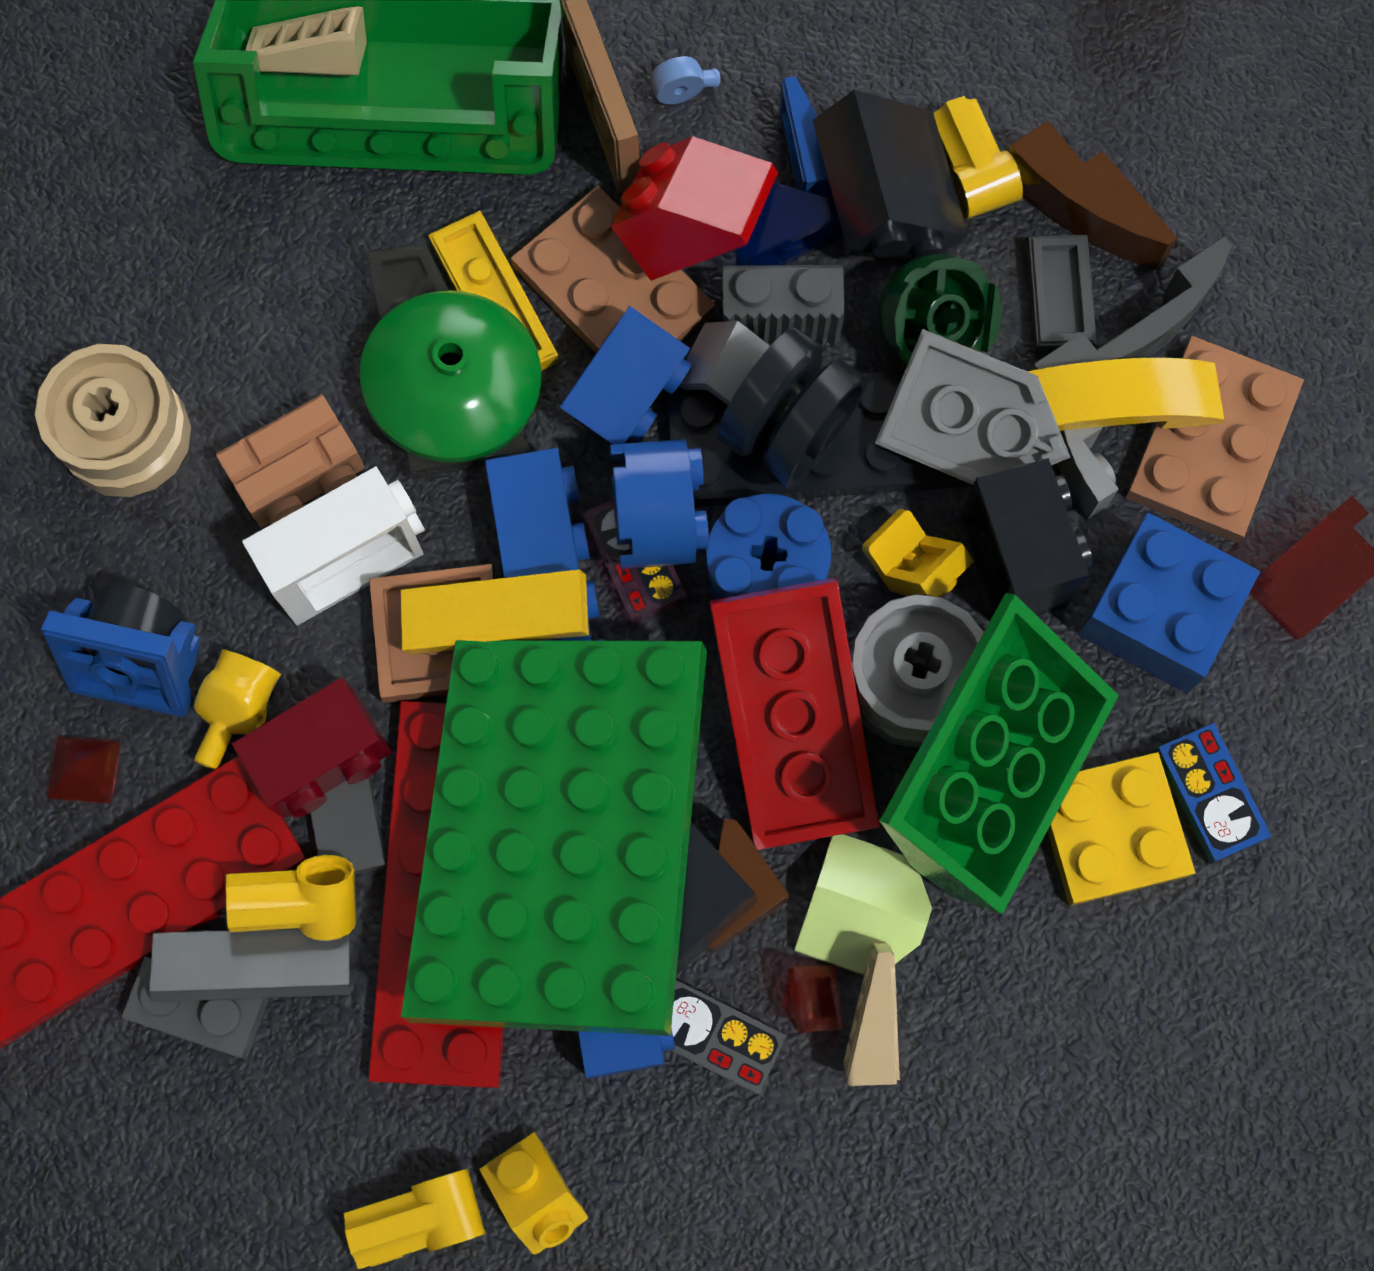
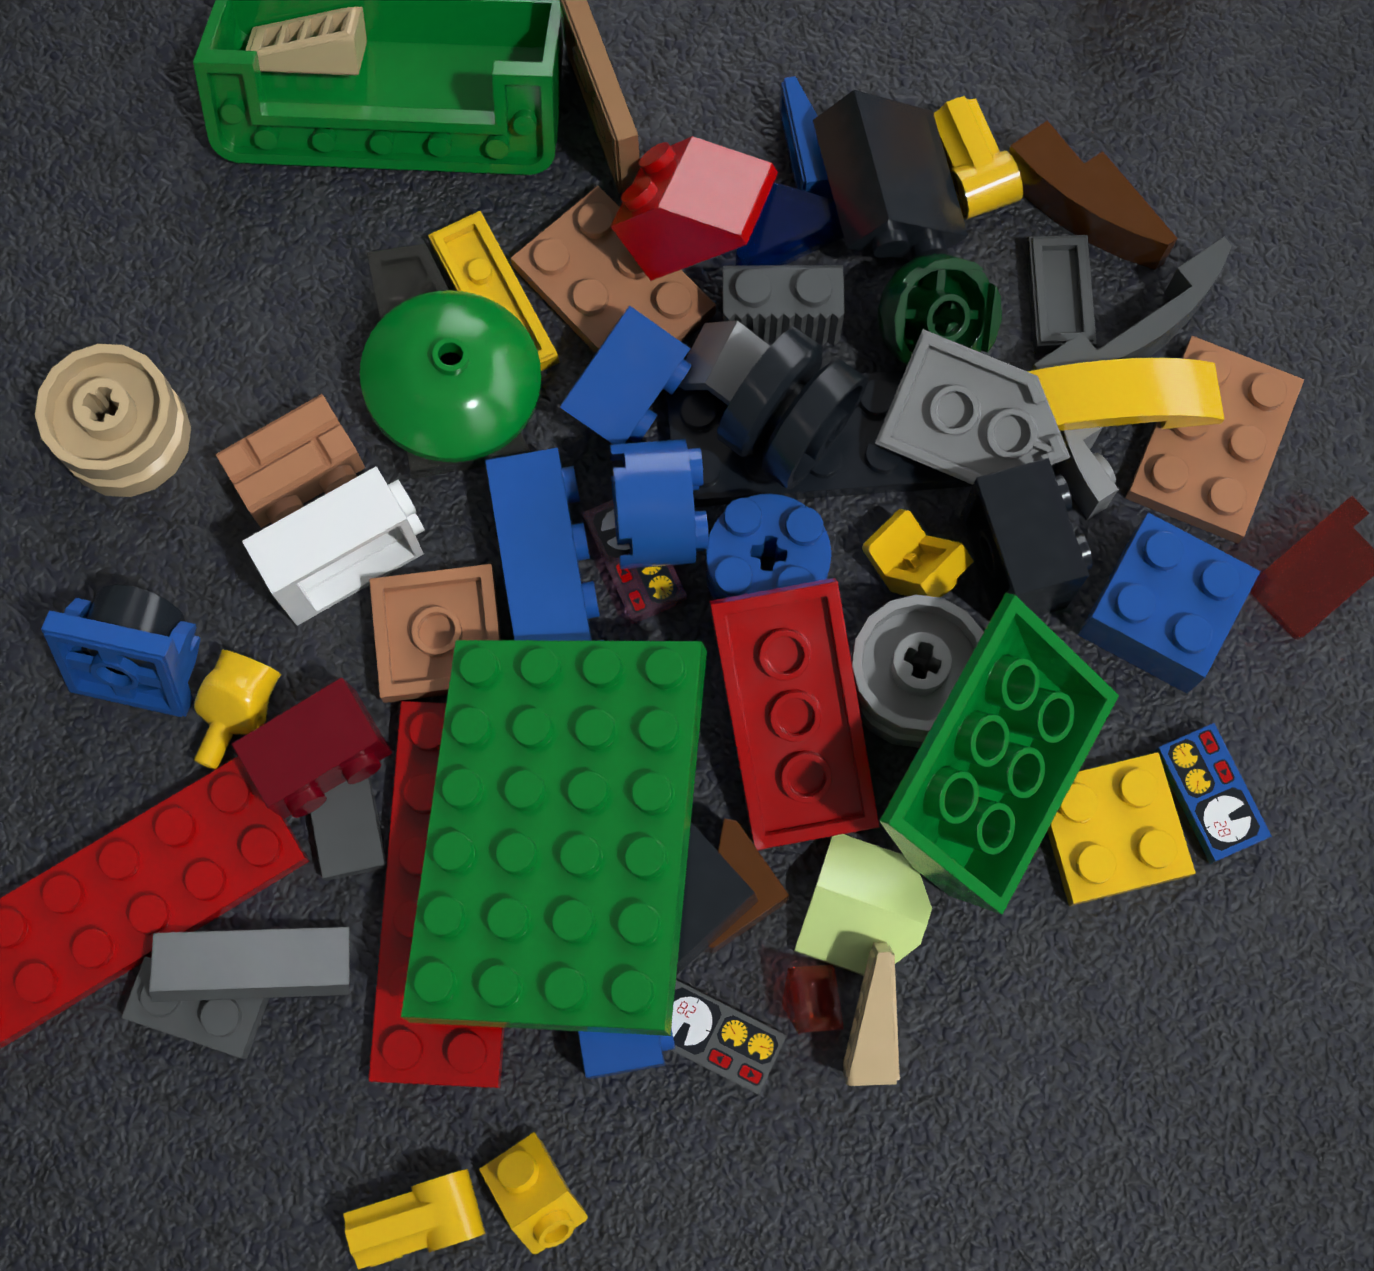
clear red slope [48,737,121,804] -> none
yellow piece [226,855,356,941] -> none
yellow tile [401,569,589,655] -> none
medium blue piece [650,56,720,104] -> none

